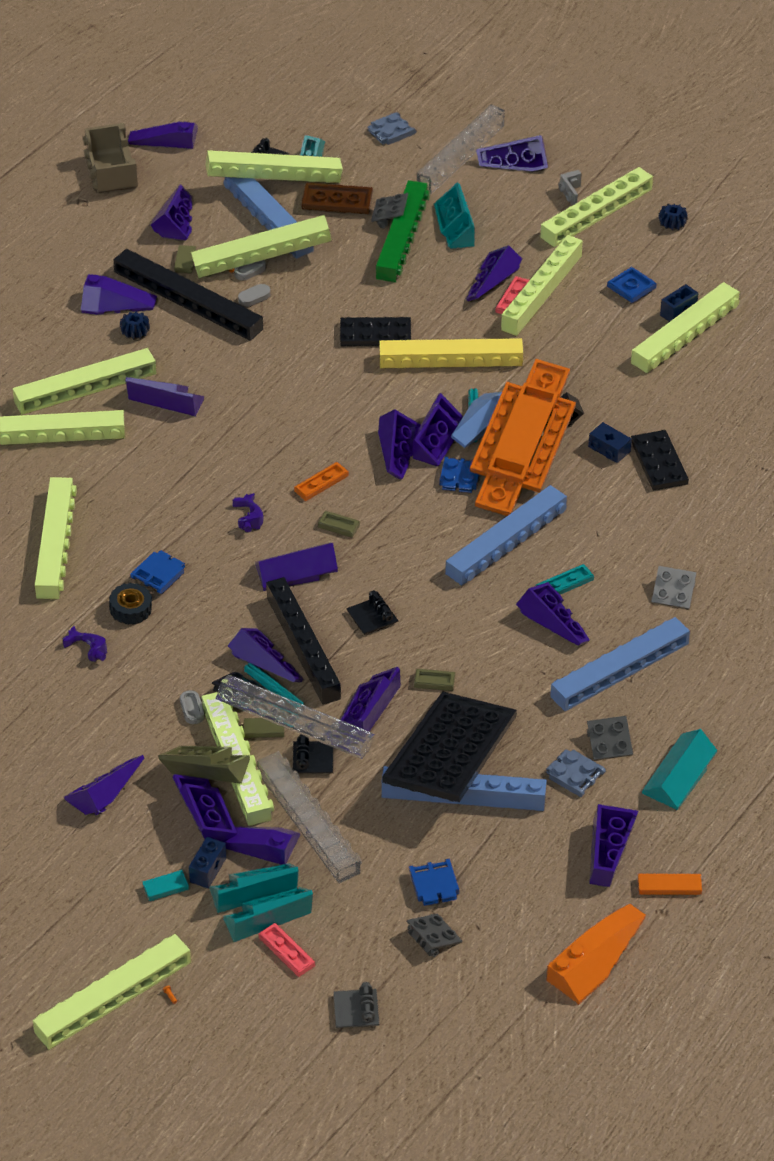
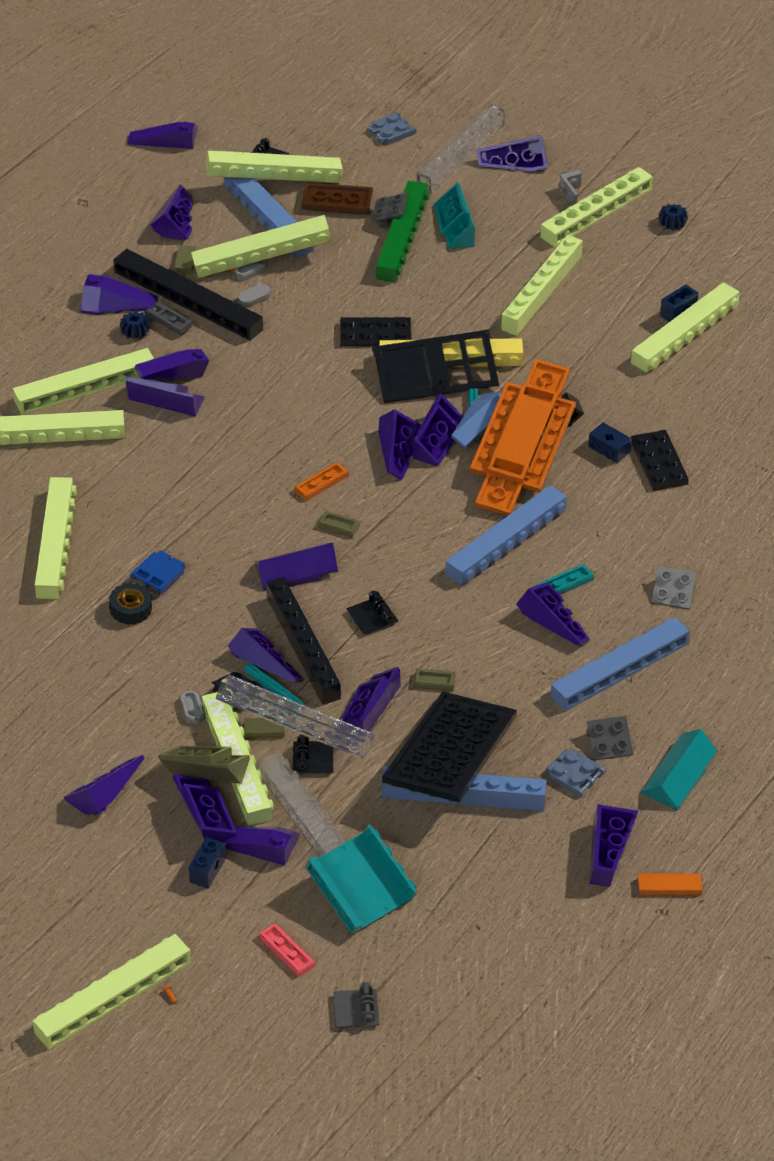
dark purple animal [63,626,107,662] -> none
dark tan windscreen [82,123,138,193] -> none
teal tile [142,870,189,902] -> none
teal slope [210,863,299,913] -> none
teal slope [223,887,313,942] -> none
dark purple animal [233,493,264,532] -> none
teal slope [300,135,325,157] -> none
dark grey hinge [406,914,462,957] -> none
blue plate [409,859,459,906] -> none
blue plate [440,456,479,493] -> none
dark purple wedge [466,245,523,301] -> none
coral tile [496,276,530,314] -> none
orange wedge [546,904,646,1004] -> none
blue plate [607,266,657,303] -> none
none -> dark purple wedge [134,349,209,379]
none -> dark grey plate [144,302,192,335]
none -> teal panel [305,824,417,935]
none -> black door [372,329,499,403]

